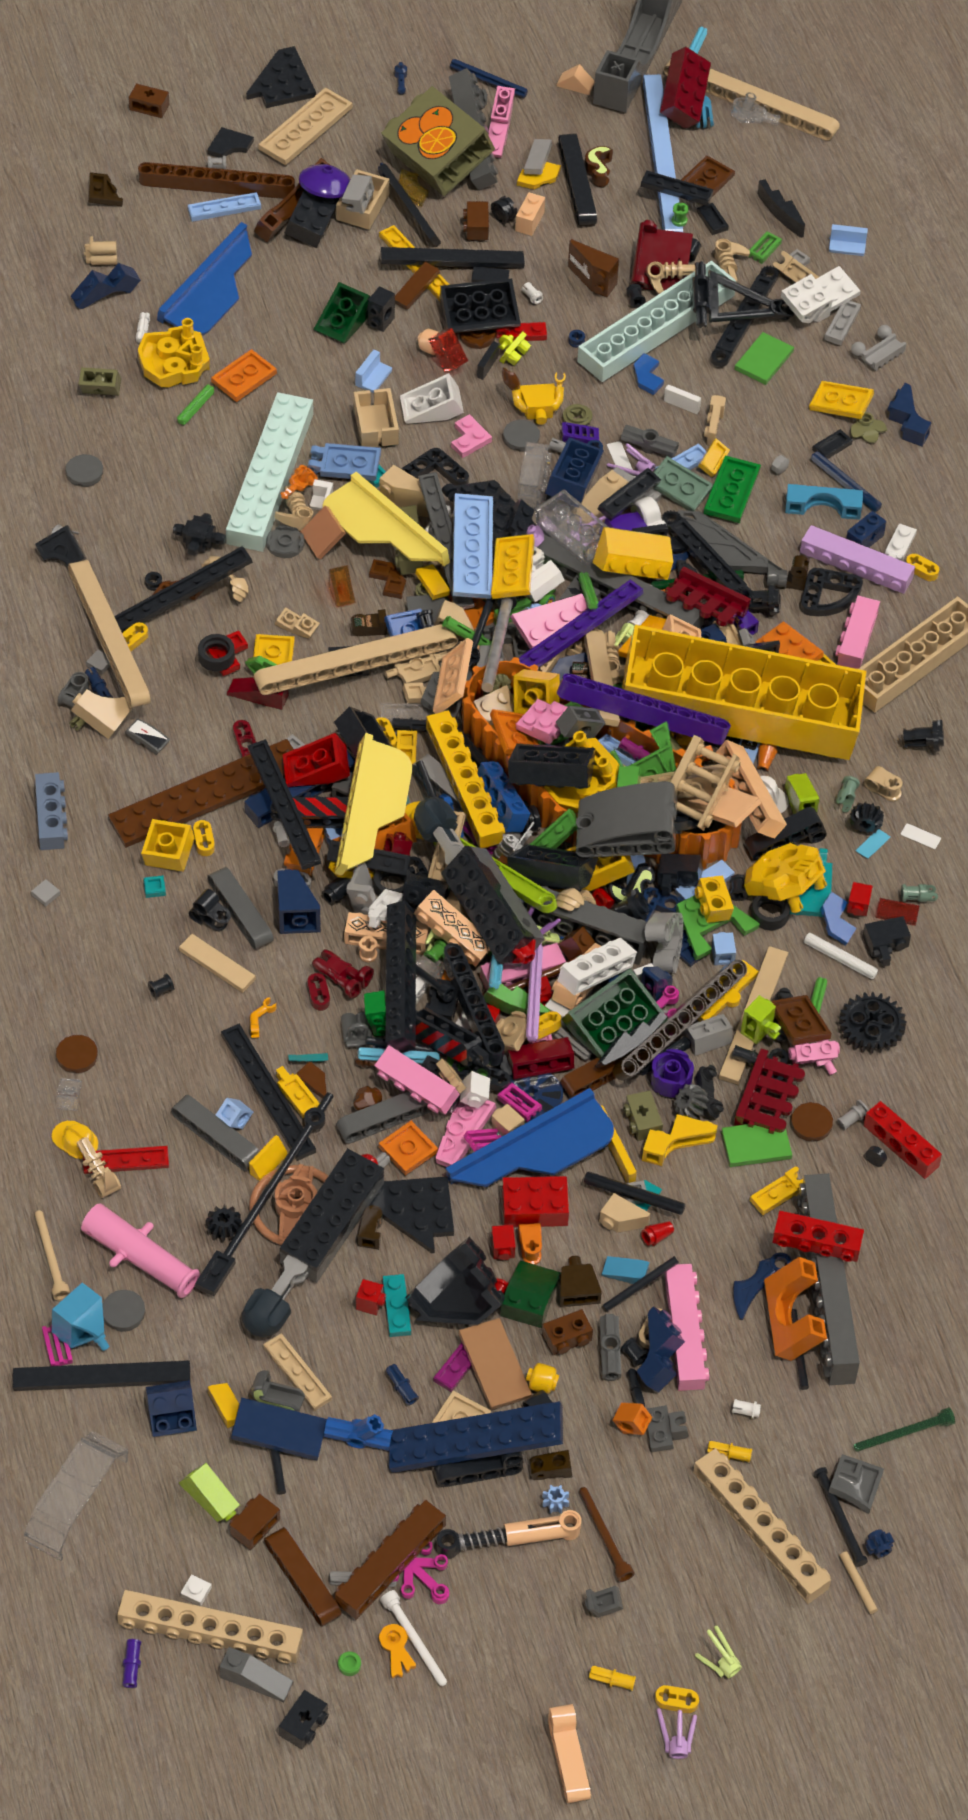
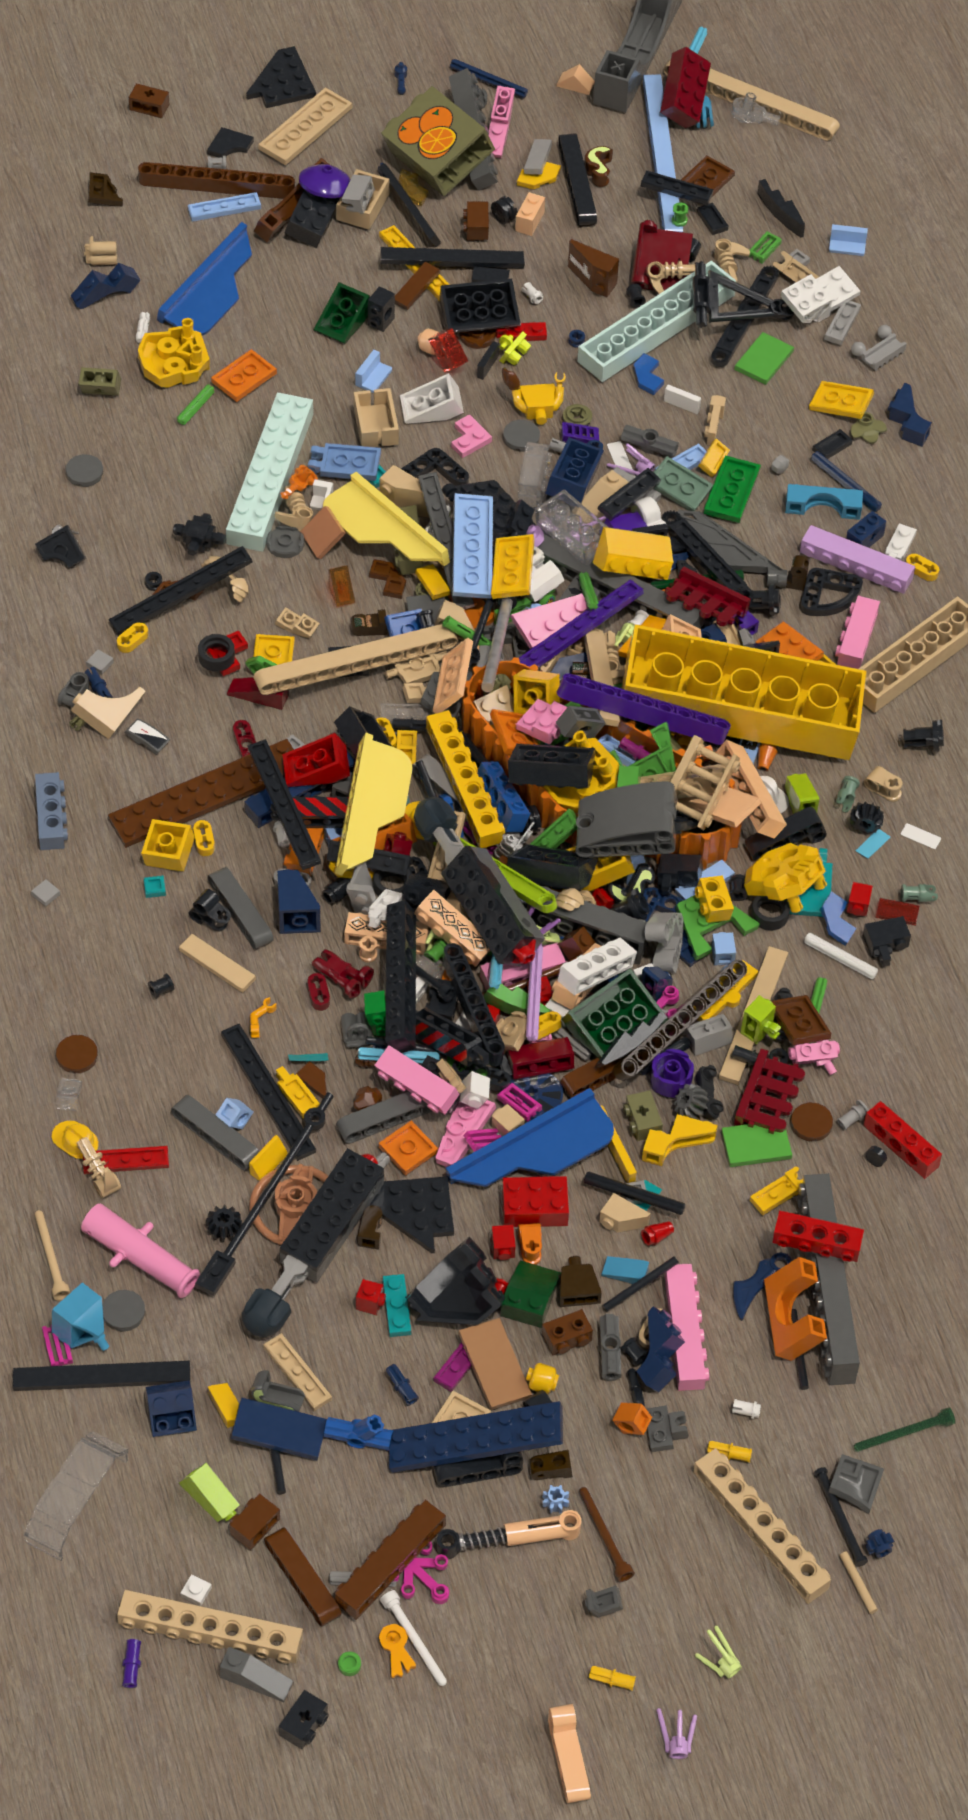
tan beam [68,560,150,708] -> none
yellow beam [655,1685,699,1713] -> none
black gear [839,992,907,1053] -> none

